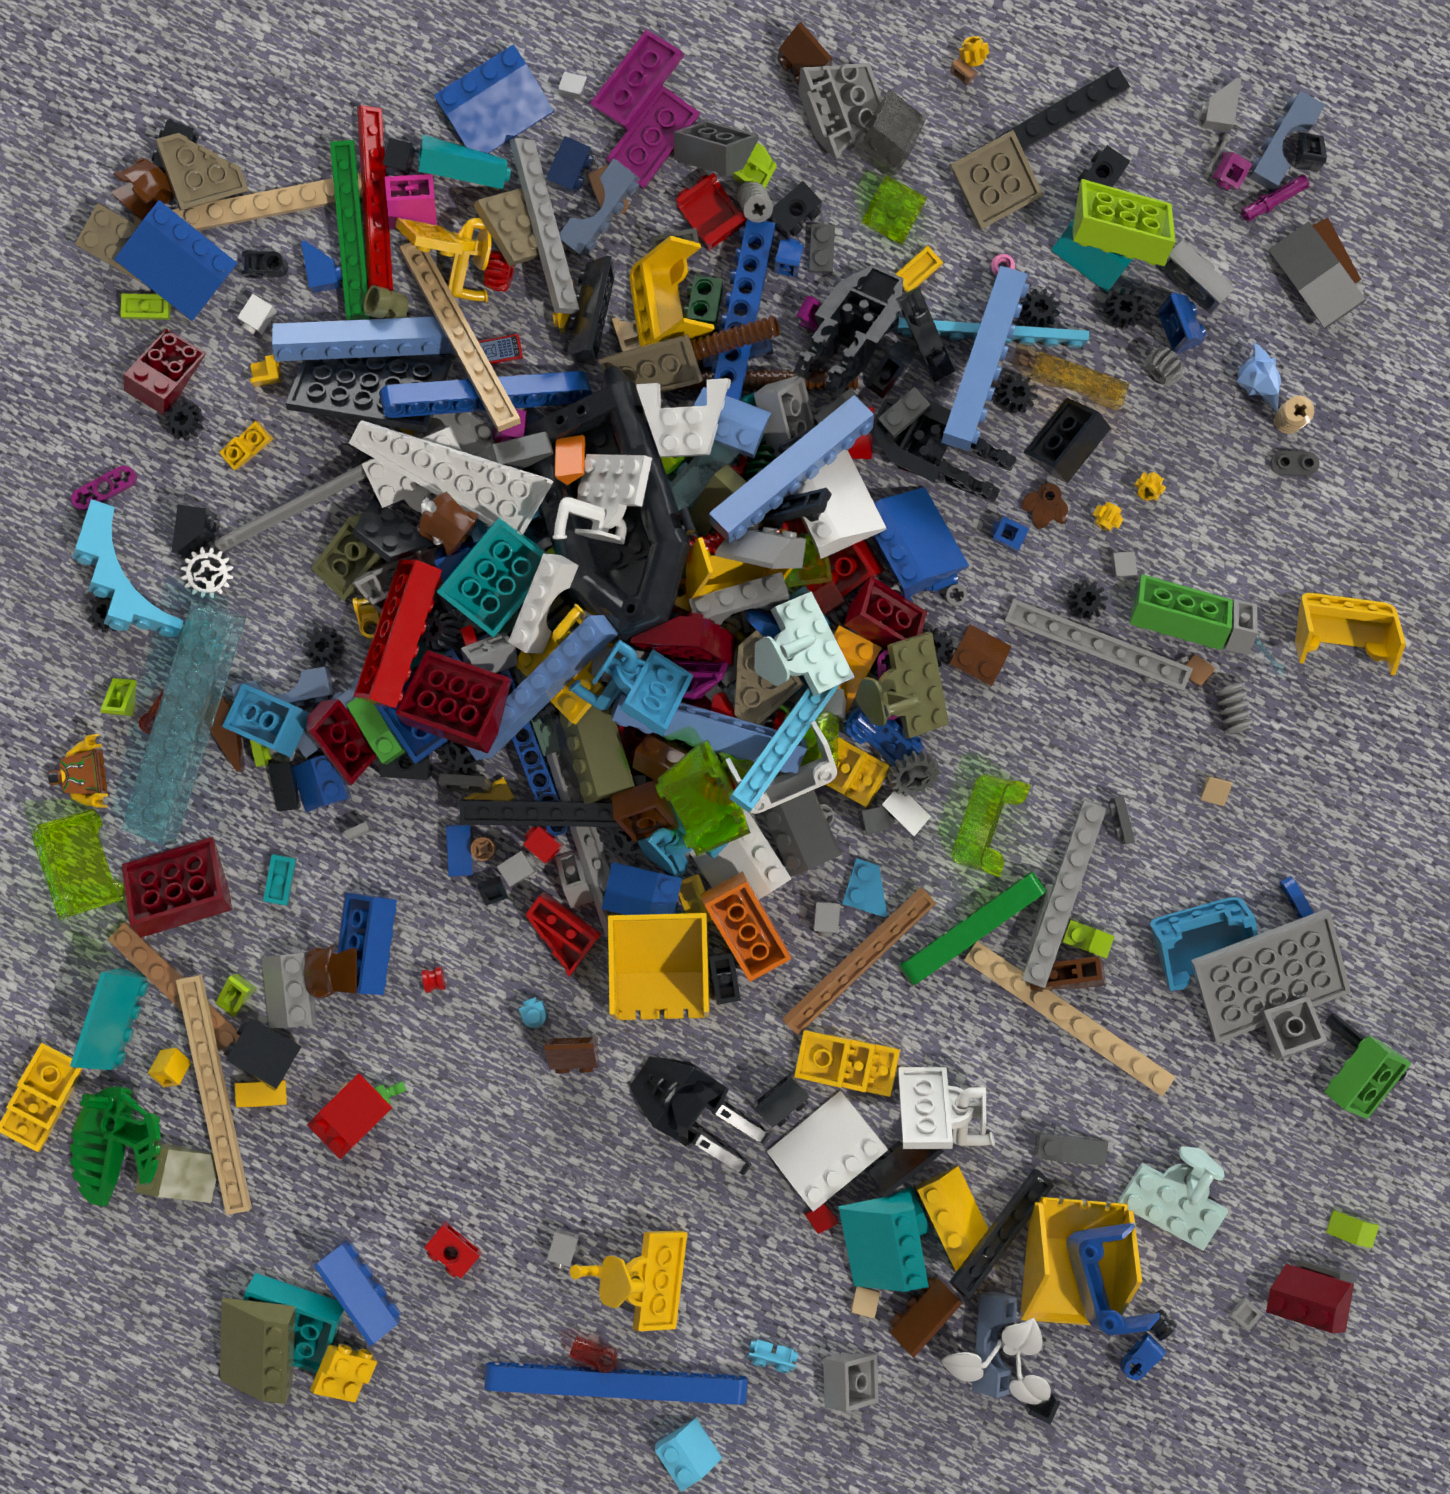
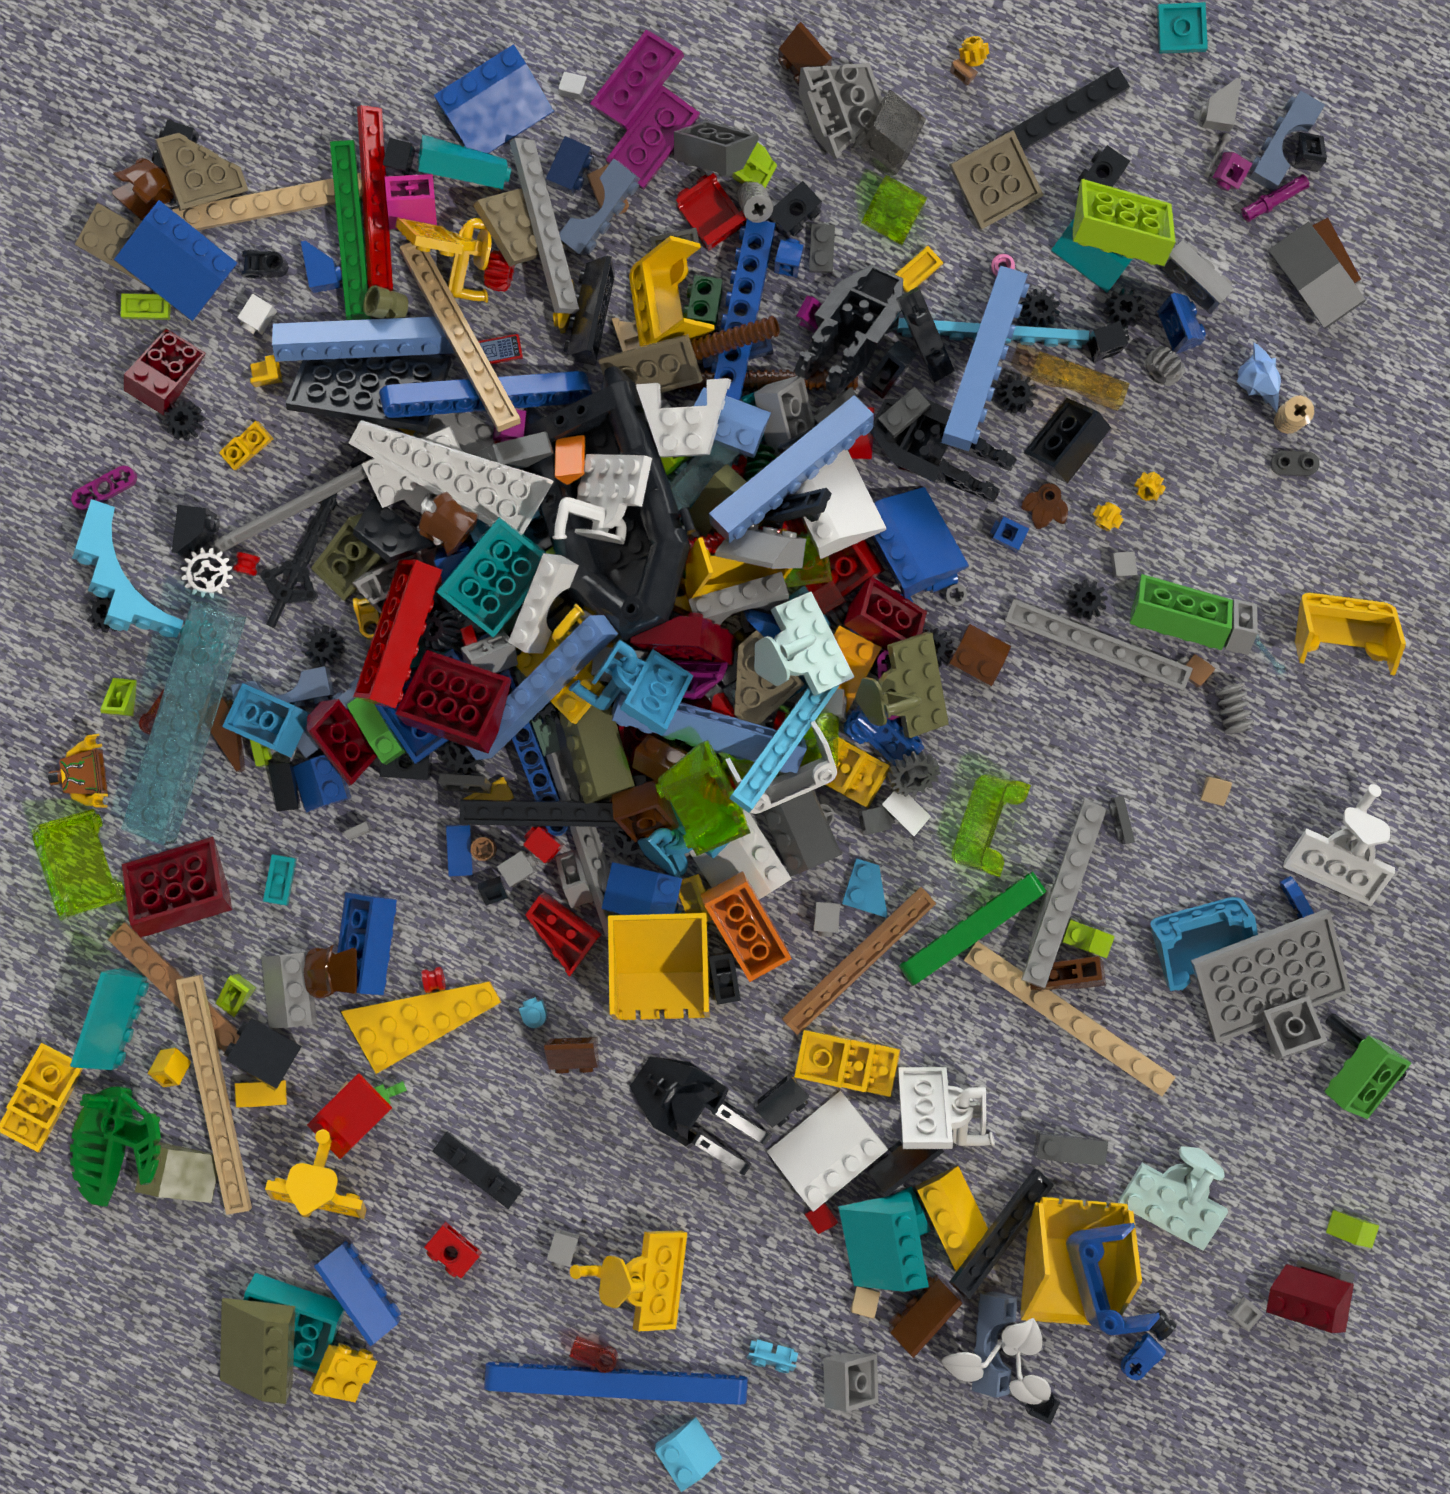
none -> red wheel [233,552,260,576]
none -> black bar [261,493,337,629]
none -> yellow plate [265,1129,366,1219]
none -> yellow wing [341,981,502,1074]
none -> black hinge [432,1131,523,1209]
none -> black brick [1087,321,1130,363]
none -> teal plate [1157,2,1208,54]
none -> white plate [1283,784,1395,906]

